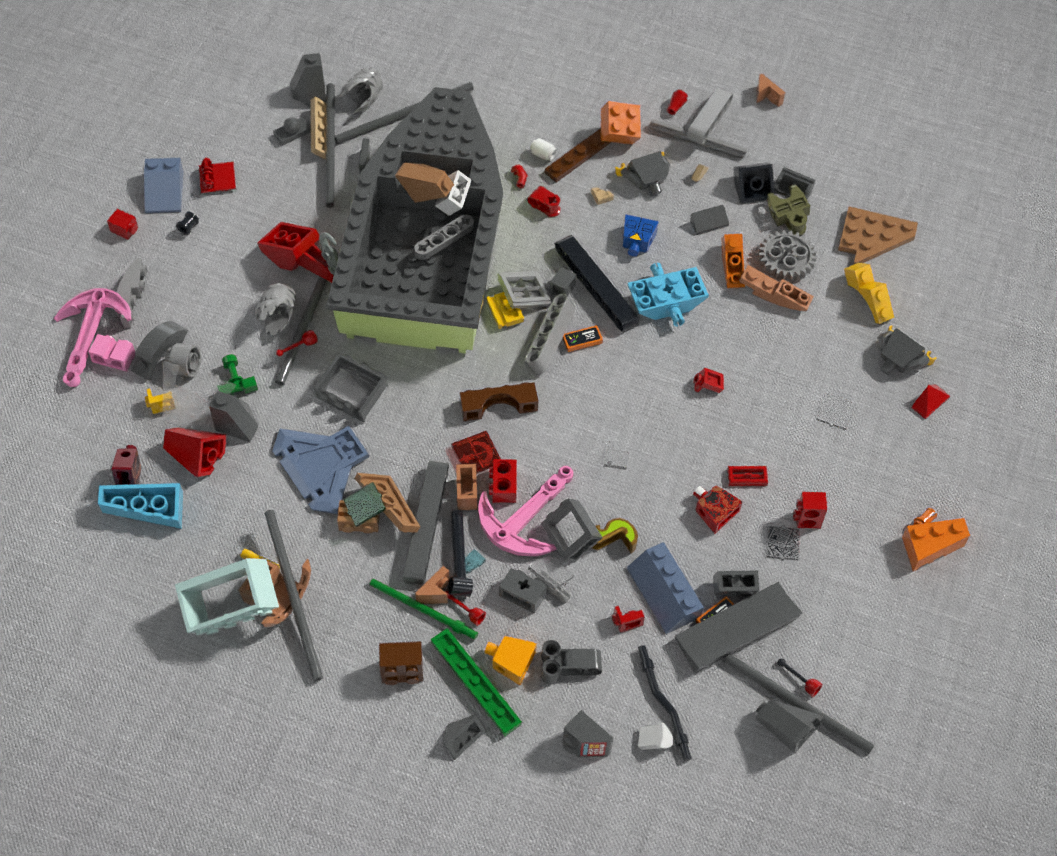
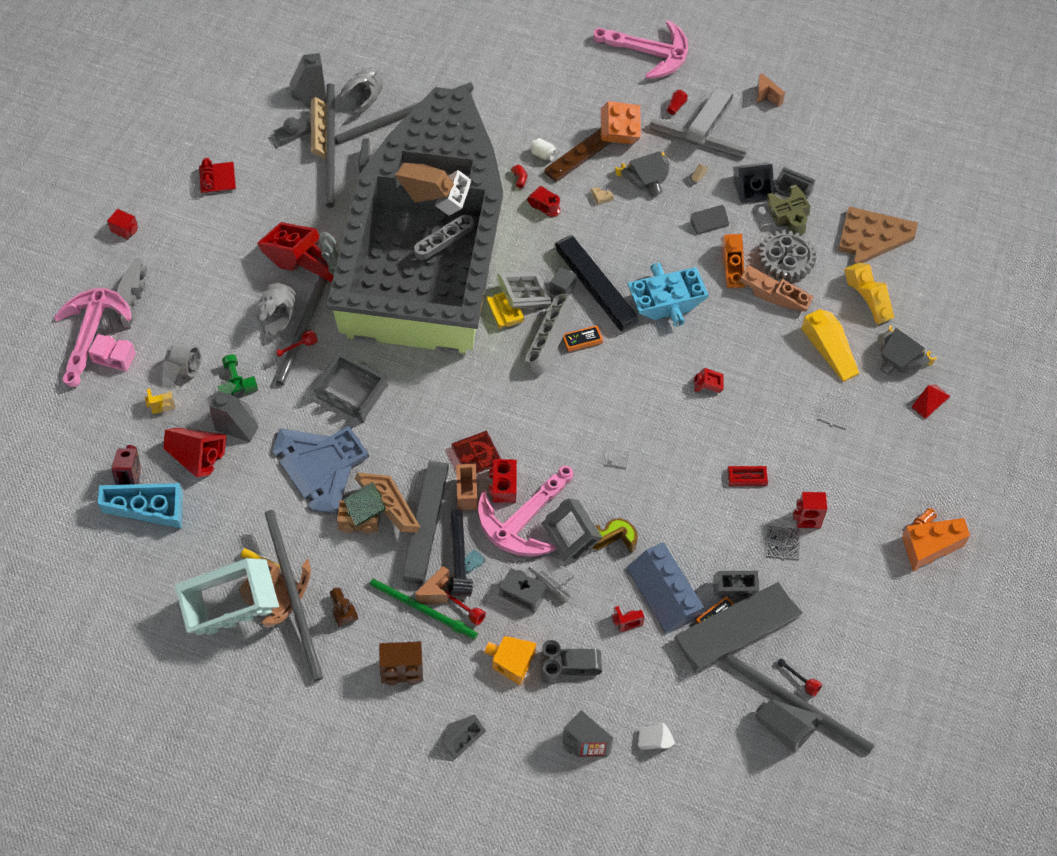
dark grey arch [131,321,188,380] -> none
sand blue slope [144,158,184,213] -> none
black bush [176,211,199,235] -> none
green plate [430,628,522,736] -> none
reddish brown arch [460,382,539,421] -> none
blue torso [623,214,659,257] -> none
black bar [638,645,692,762] -> none
torso [693,486,743,534] -> none
none -> reddish brown axle [330,587,358,627]
none -> bright pink piece [593,20,688,78]
none -> yellow wedge [801,309,859,382]

